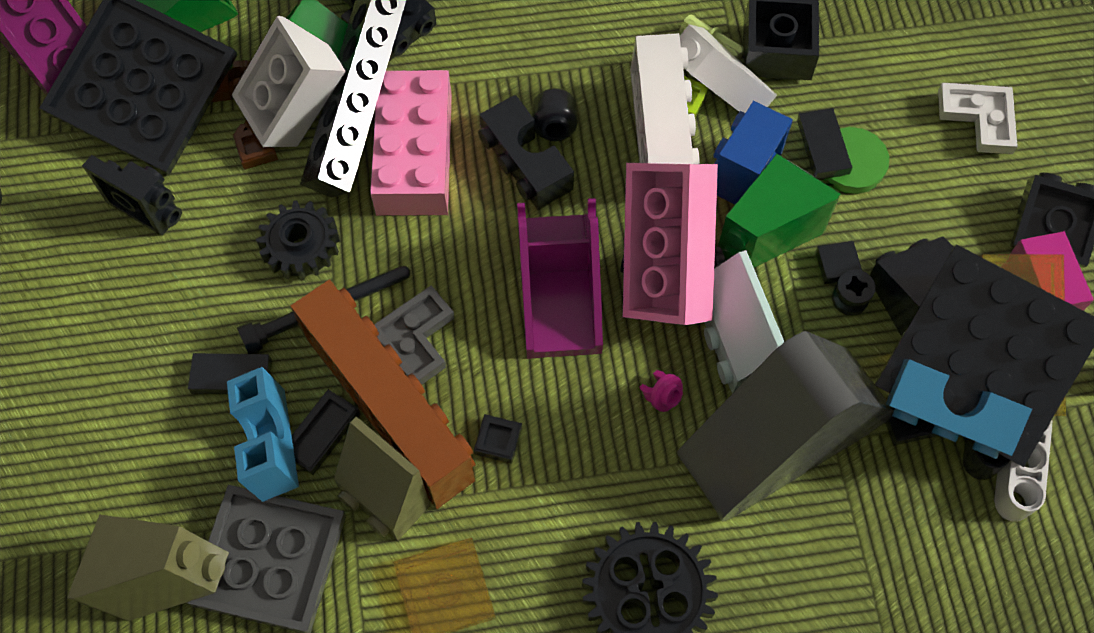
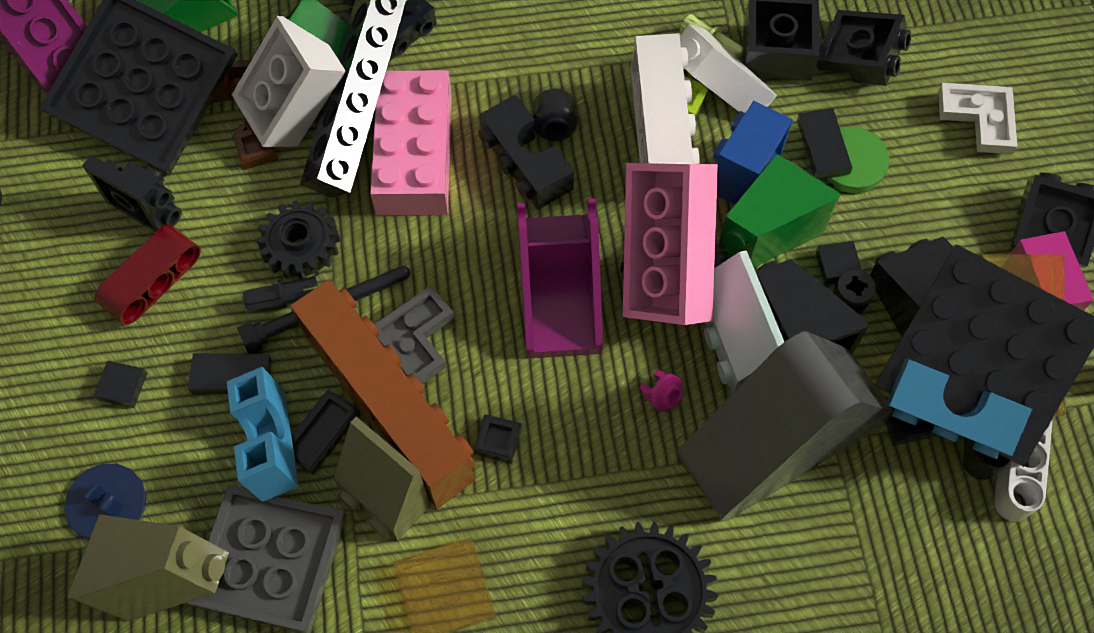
none -> dark blue piece [64,464,147,540]
none -> black tile [93,361,147,408]
none -> dark red beam [94,225,201,325]
none -> black axle [243,275,318,312]
none -> black slope [755,259,869,354]
none -> black plate [817,10,911,86]

